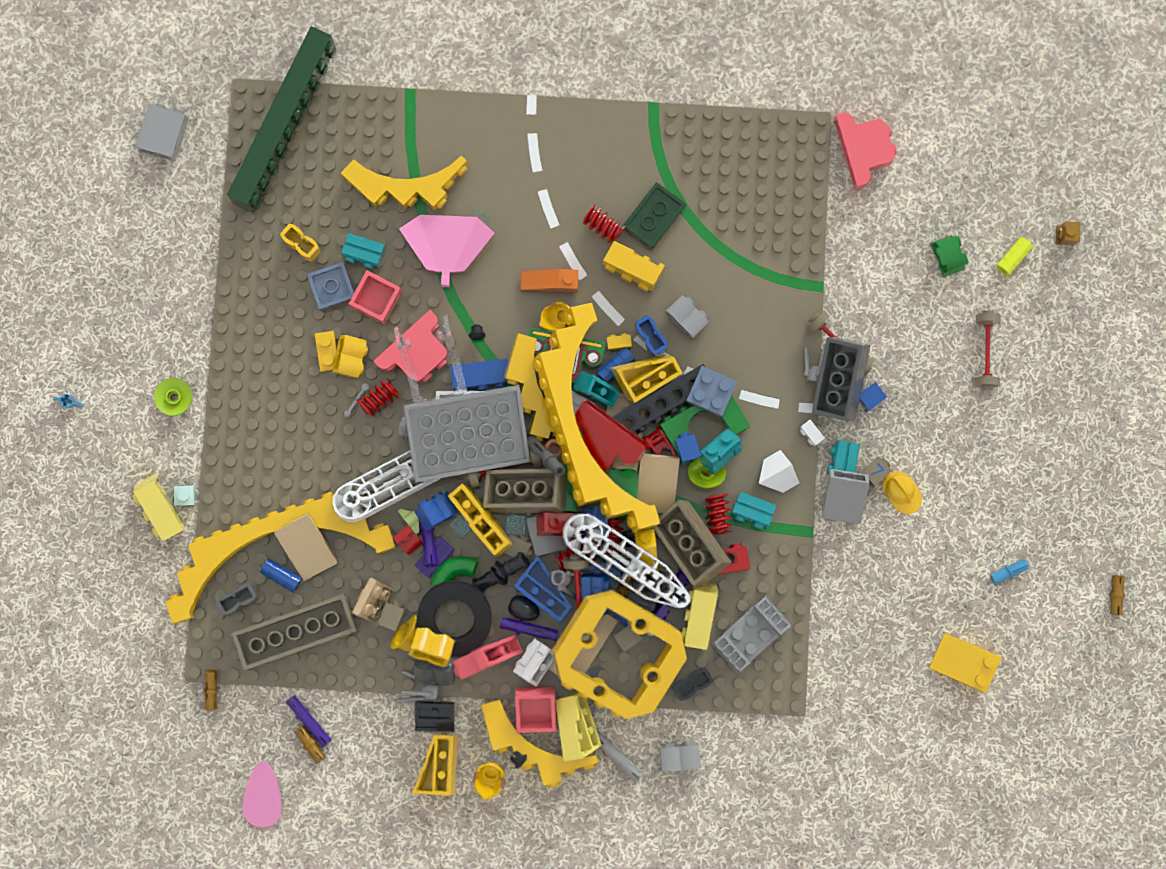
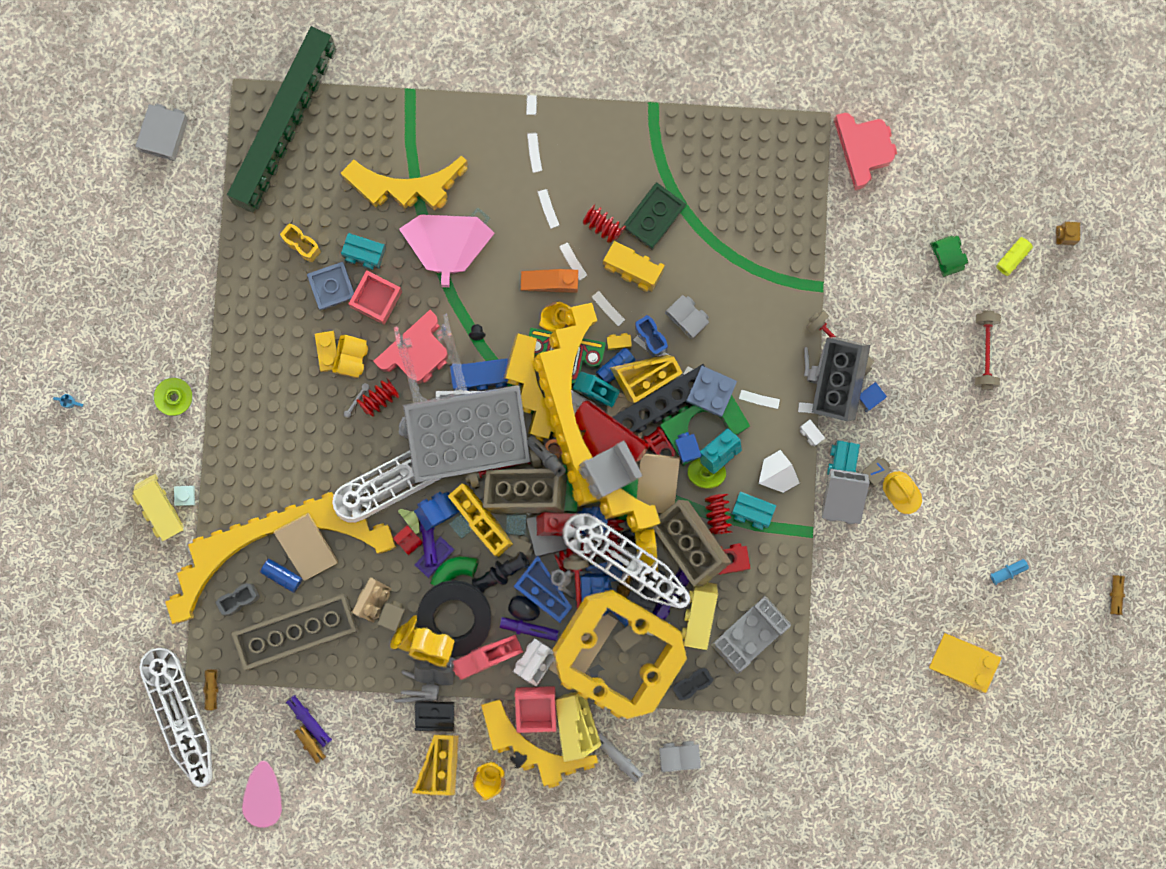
none -> white beam [139,648,212,787]
none -> light grey panel [579,441,643,500]

